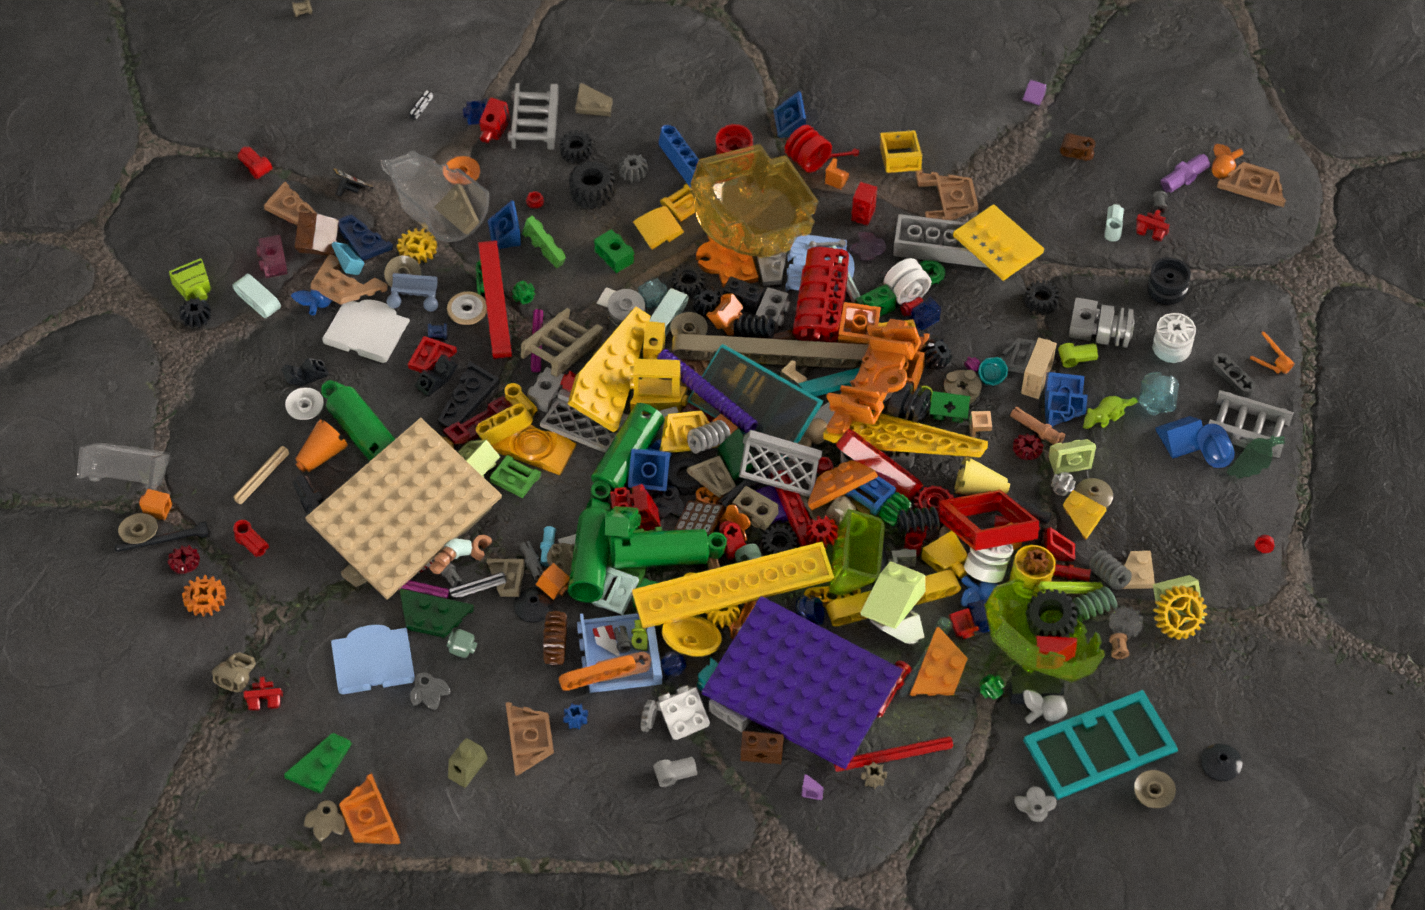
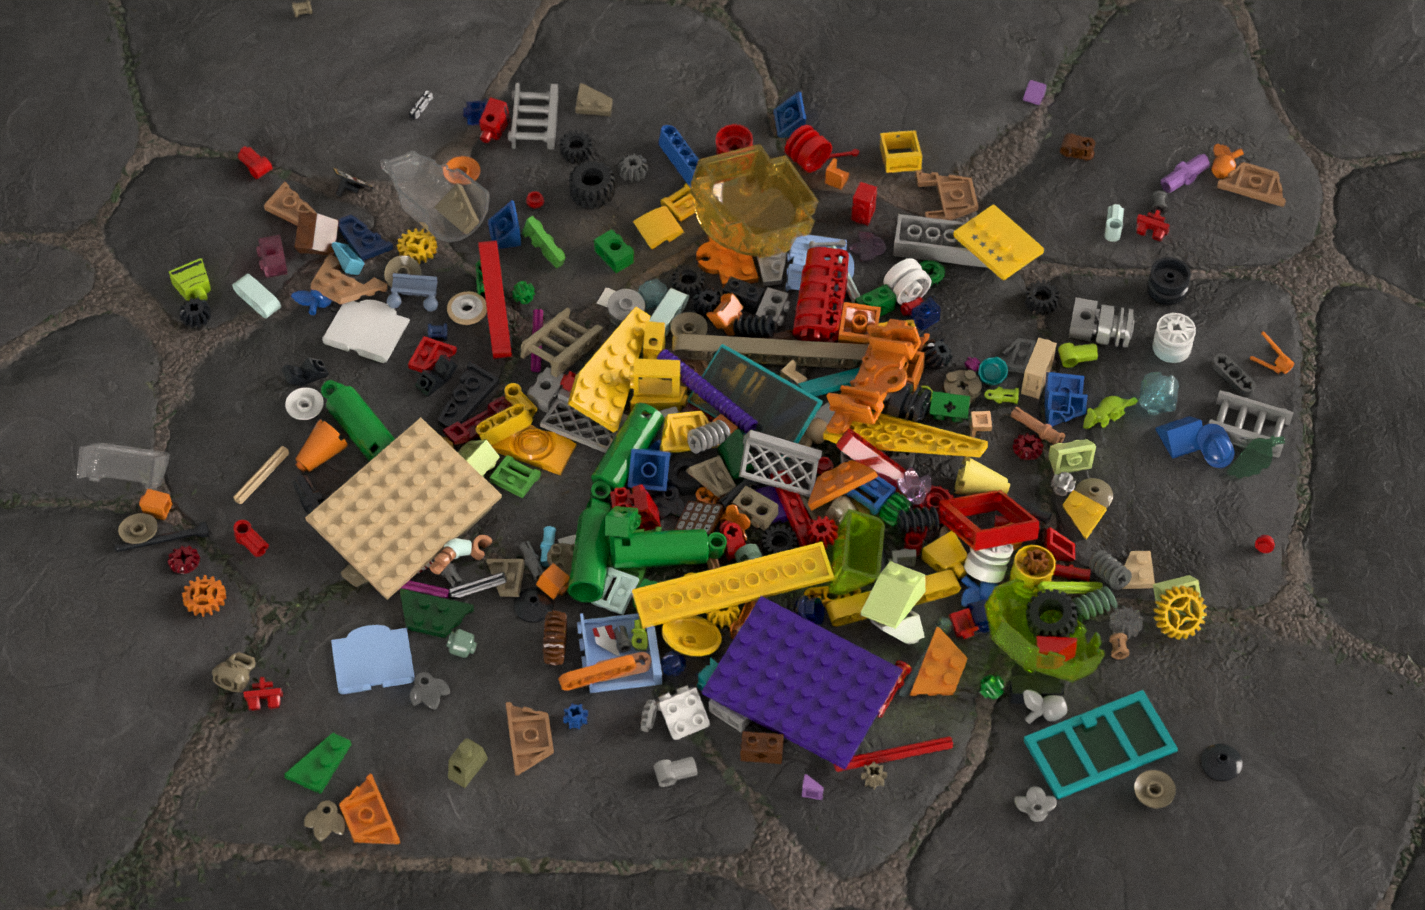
none -> clear purple plate [897,467,931,505]
none -> lime piece [984,387,1019,405]

